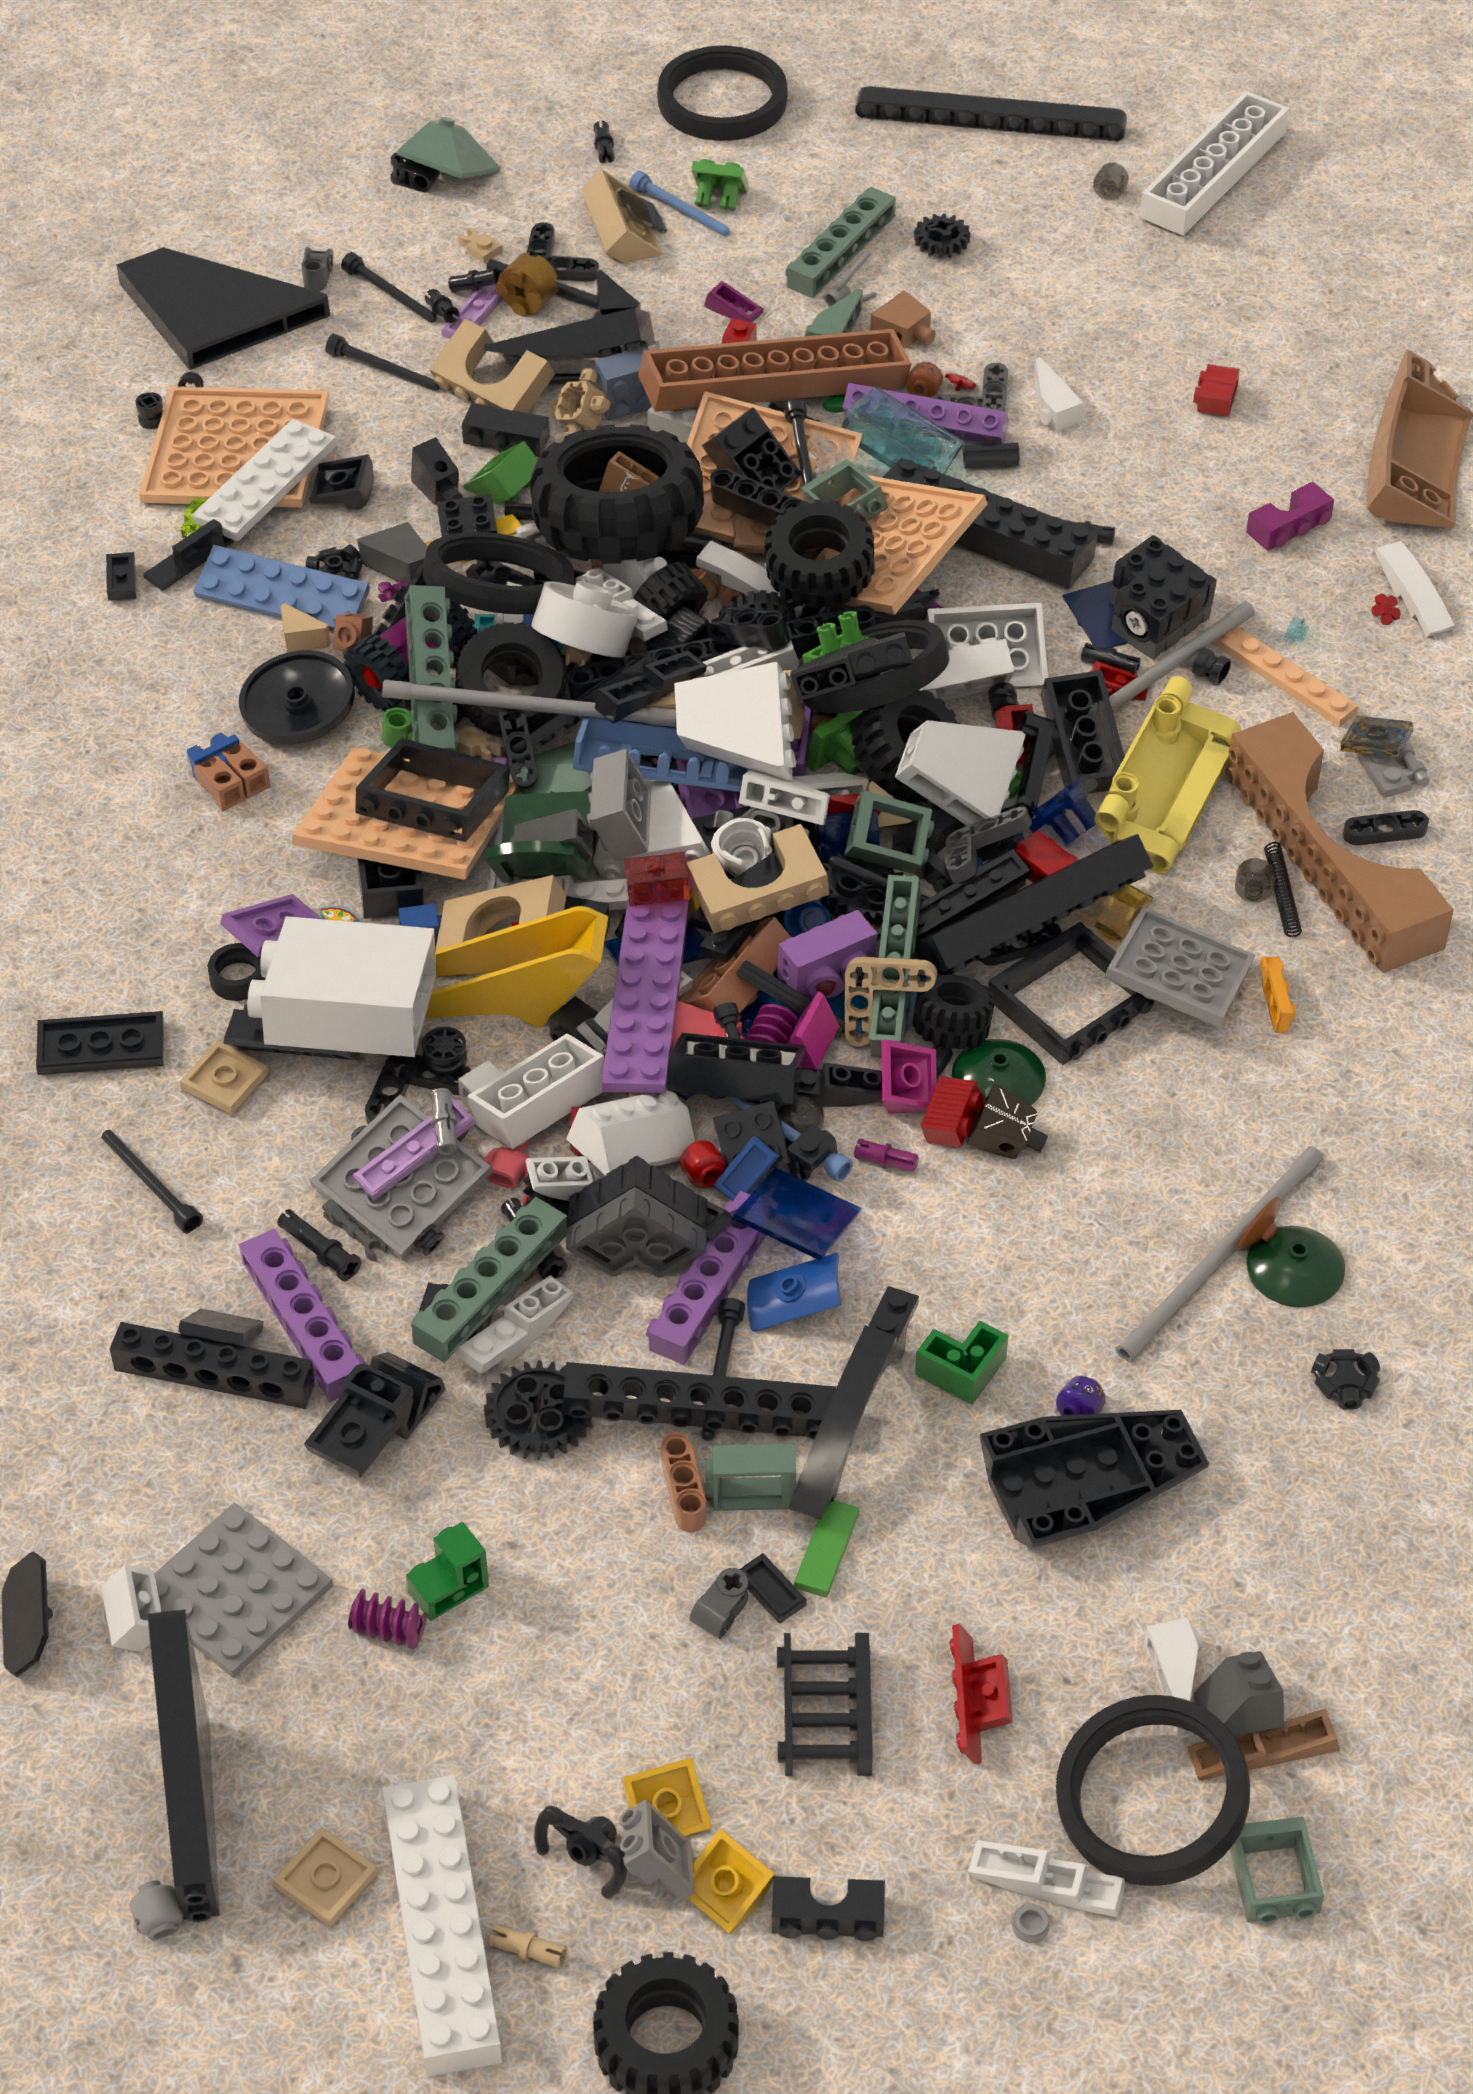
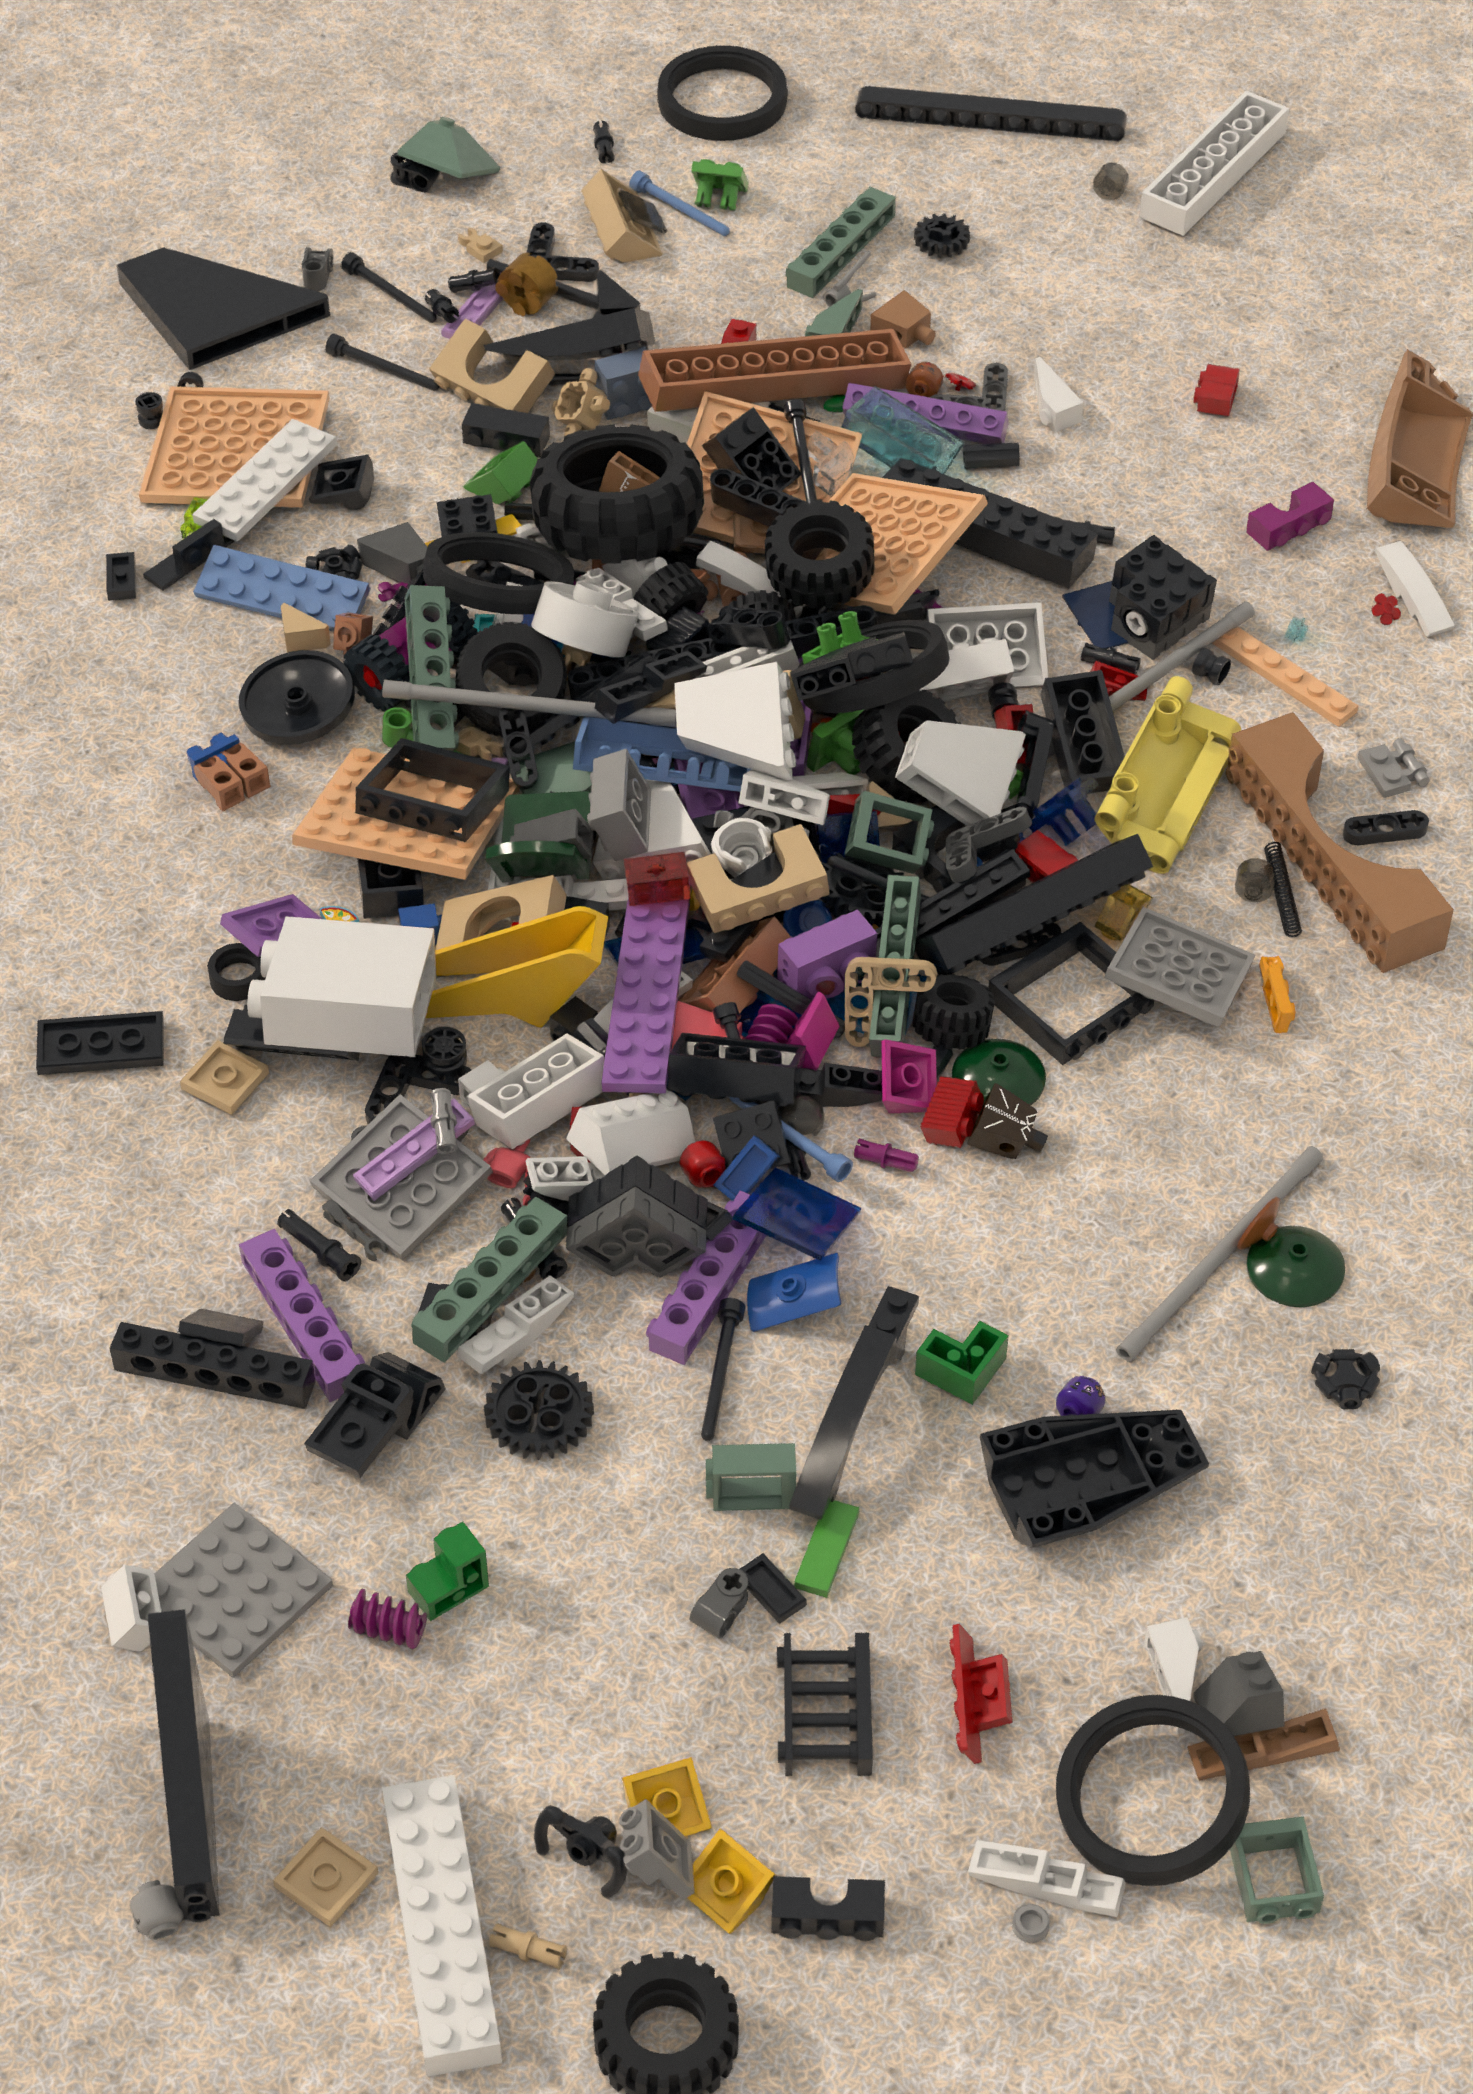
black shield [1,1551,53,1678] -> none
black piece [101,1130,203,1234] -> none
black torso [411,437,463,505] -> none
black bush [413,1224,445,1256] -> none
black brick [561,1362,836,1440] -> none
nougat beam [661,1432,706,1532] -> none
magenta slope [704,281,764,323] -> none
black bracket [787,1124,838,1172] -> none
sand green window [801,459,888,521] -> none
clear smoke tile [1340,716,1413,757] -> none

